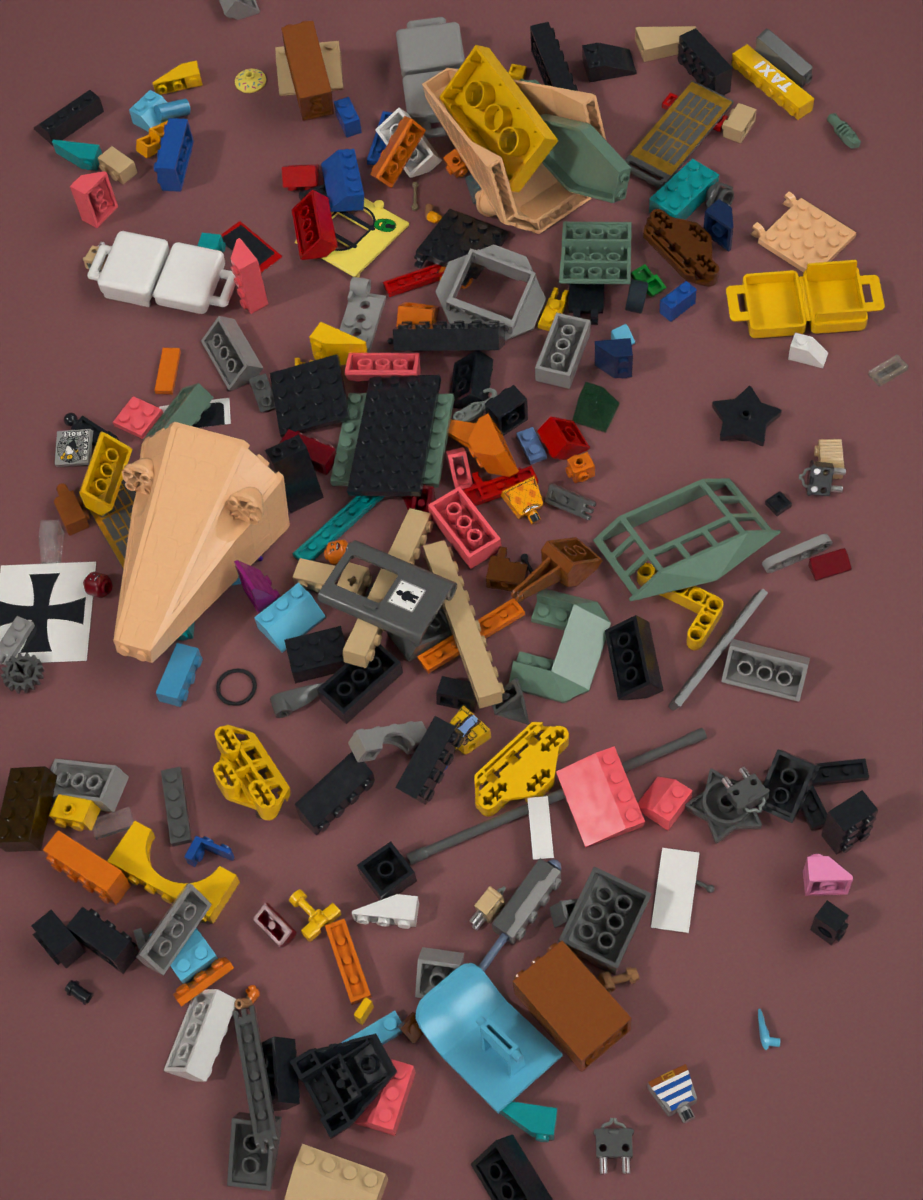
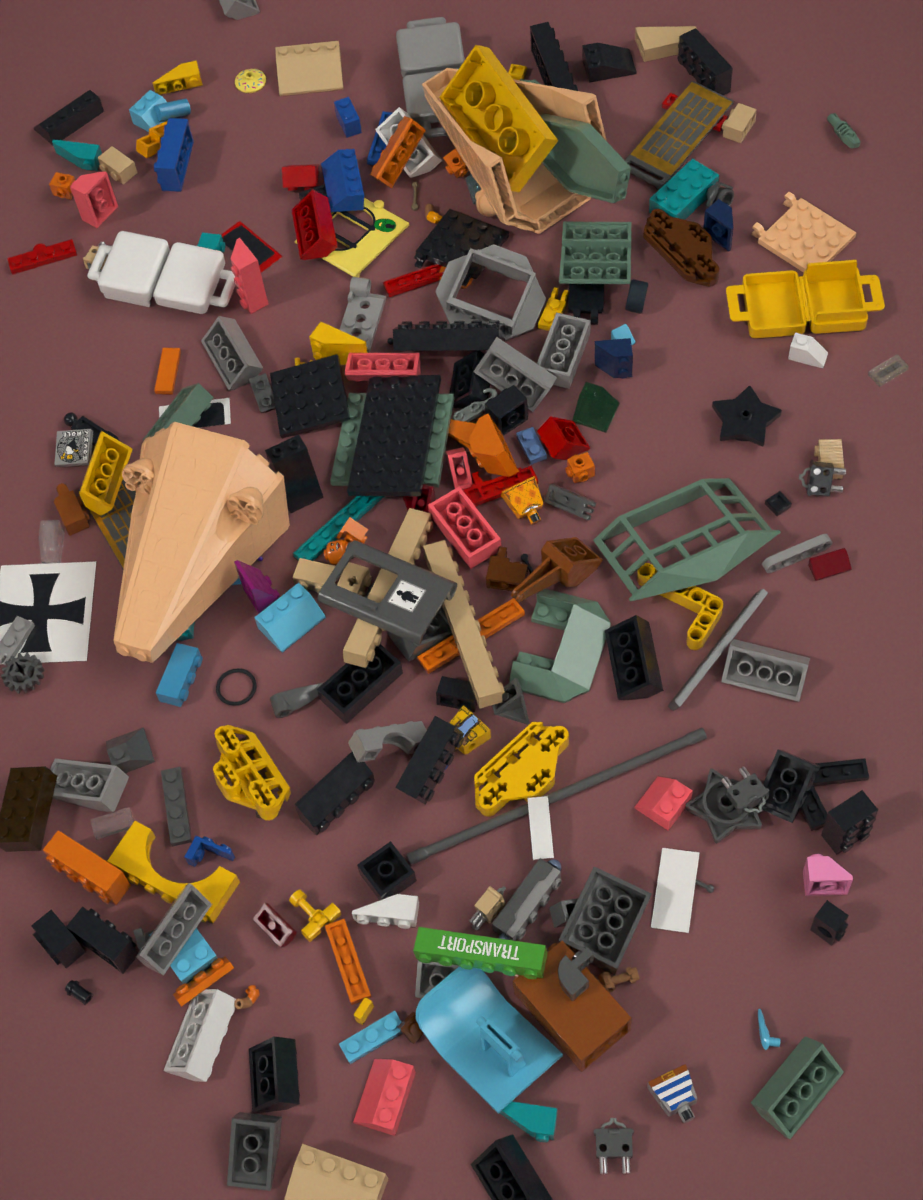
yellow brick [49,794,101,831] -> none
dark red head [83,572,113,598] -> none
coral plate [113,396,163,439] -> none
dark grey hinge [233,1005,279,1154] -> none
dark red brick [279,429,337,475] -> none
dark orange container [281,20,334,121] -> none
black brick [284,626,346,684] -> none
black wedge [290,1033,397,1139] -> none
orange slope [396,302,439,327] -> none
coral slope [556,746,645,848] -> none
green slope [631,264,667,297] -> none
blue brick [659,281,696,322] -> none
yellow brick [731,44,814,120] -> none
dark grey slope [755,28,813,88] -> none
none -> red hinge [7,239,77,275]
none -> orange brick [49,172,75,199]
none -> dark grey slope [106,728,155,773]
none -> orange brick [336,517,368,543]
none -> bright green brick [413,927,548,979]
none -> light grey slope [473,337,557,412]
none -> dark grey brick [558,948,594,1001]
none -> sand green slope [751,1036,844,1140]

